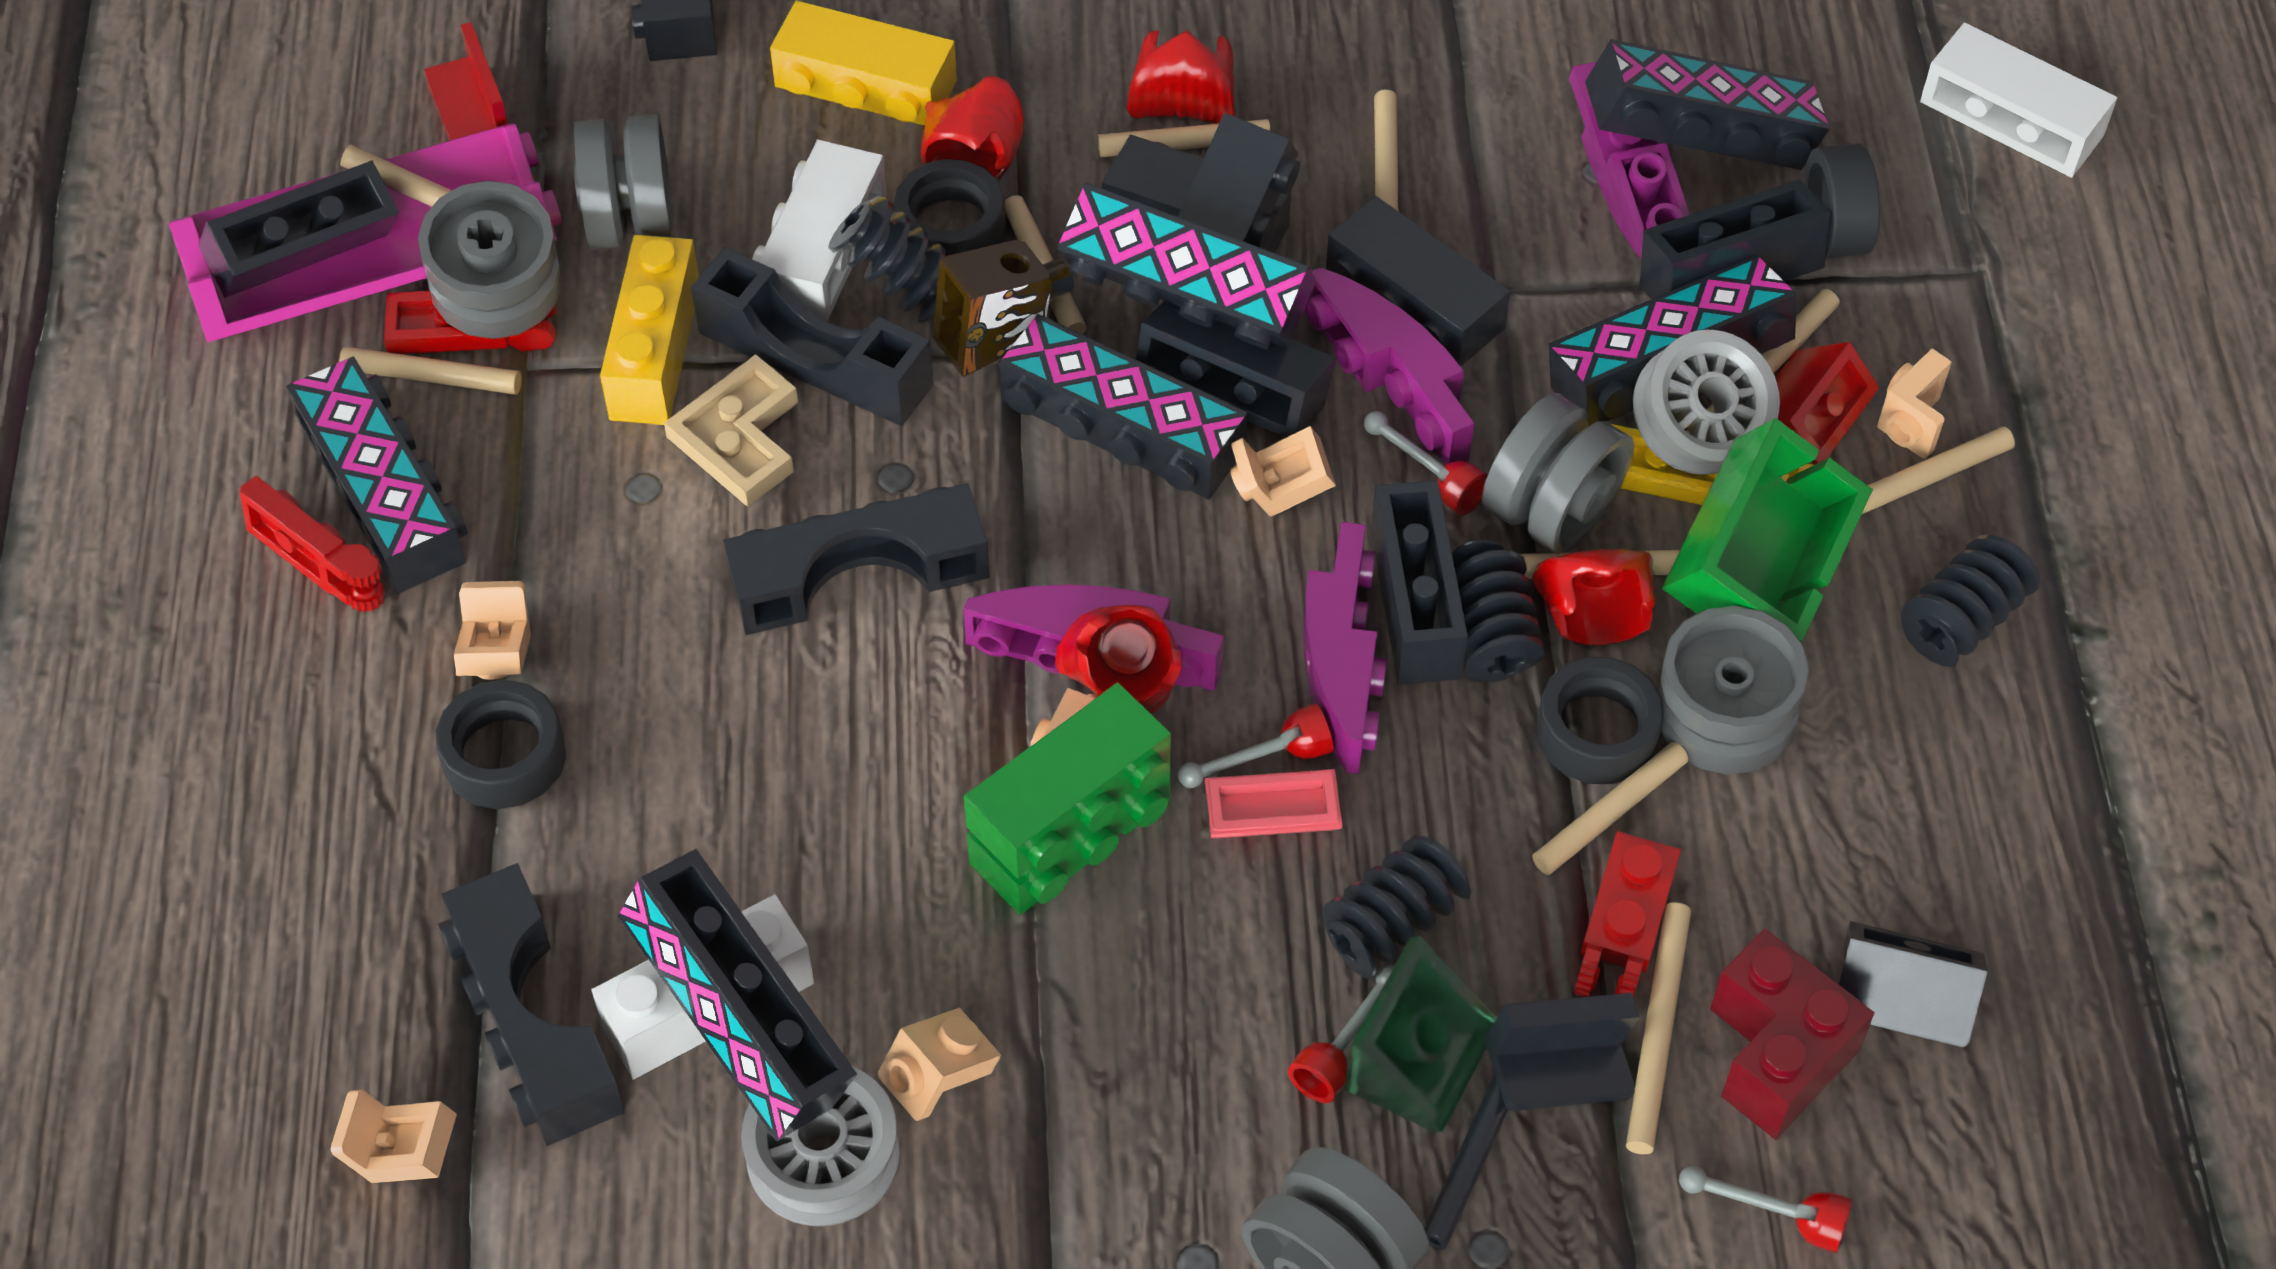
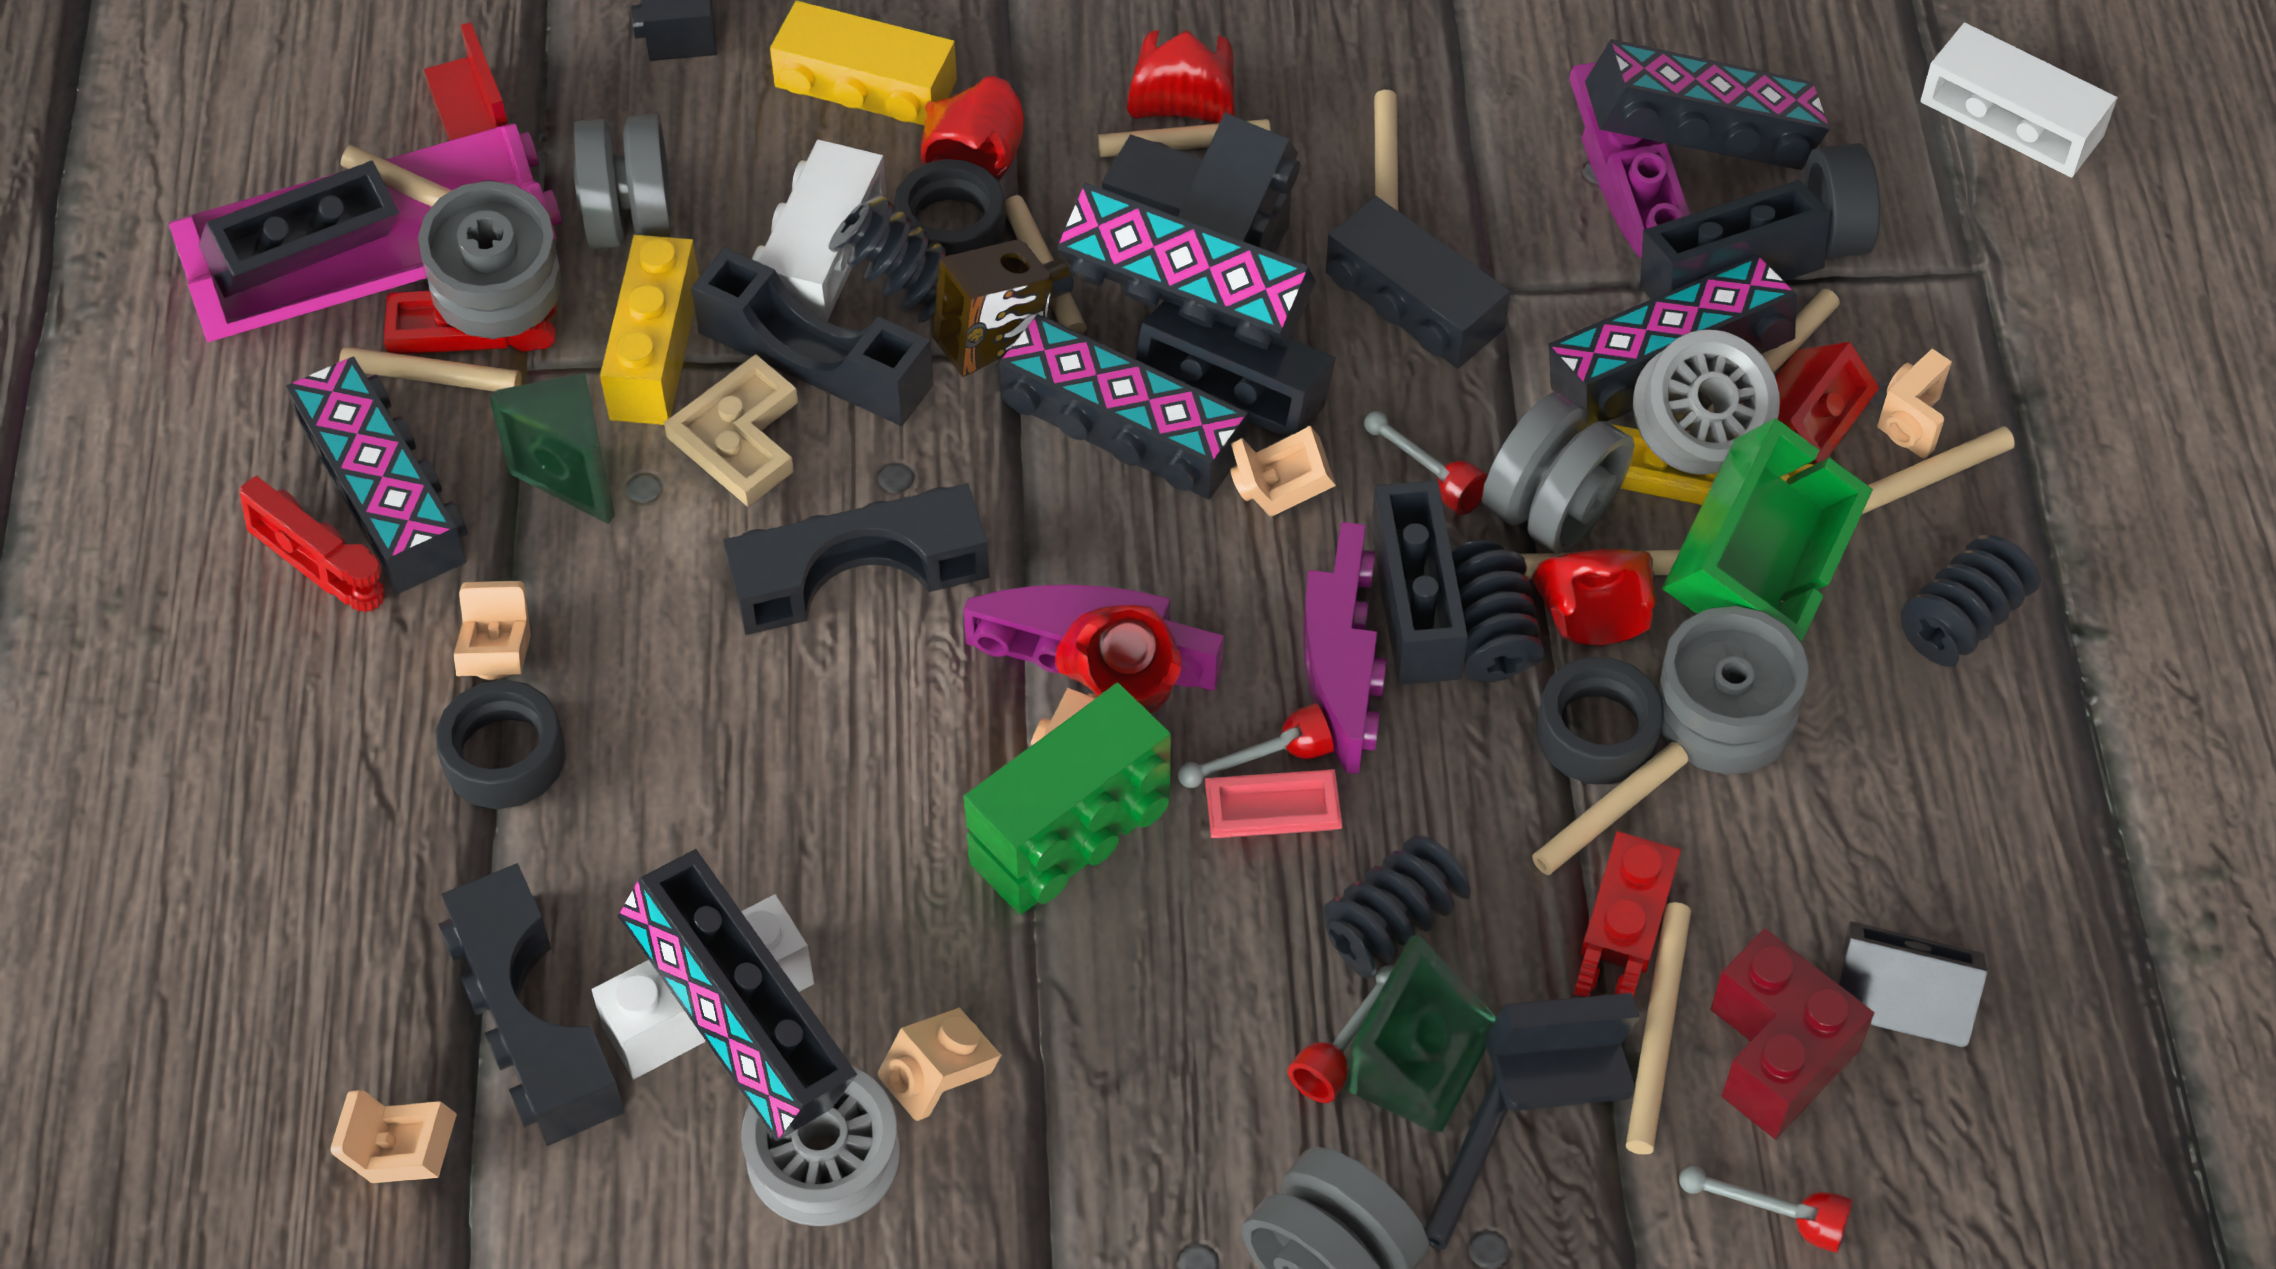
magenta slope [1305,267,1474,465] -> none
none -> clear green slope [489,373,615,524]

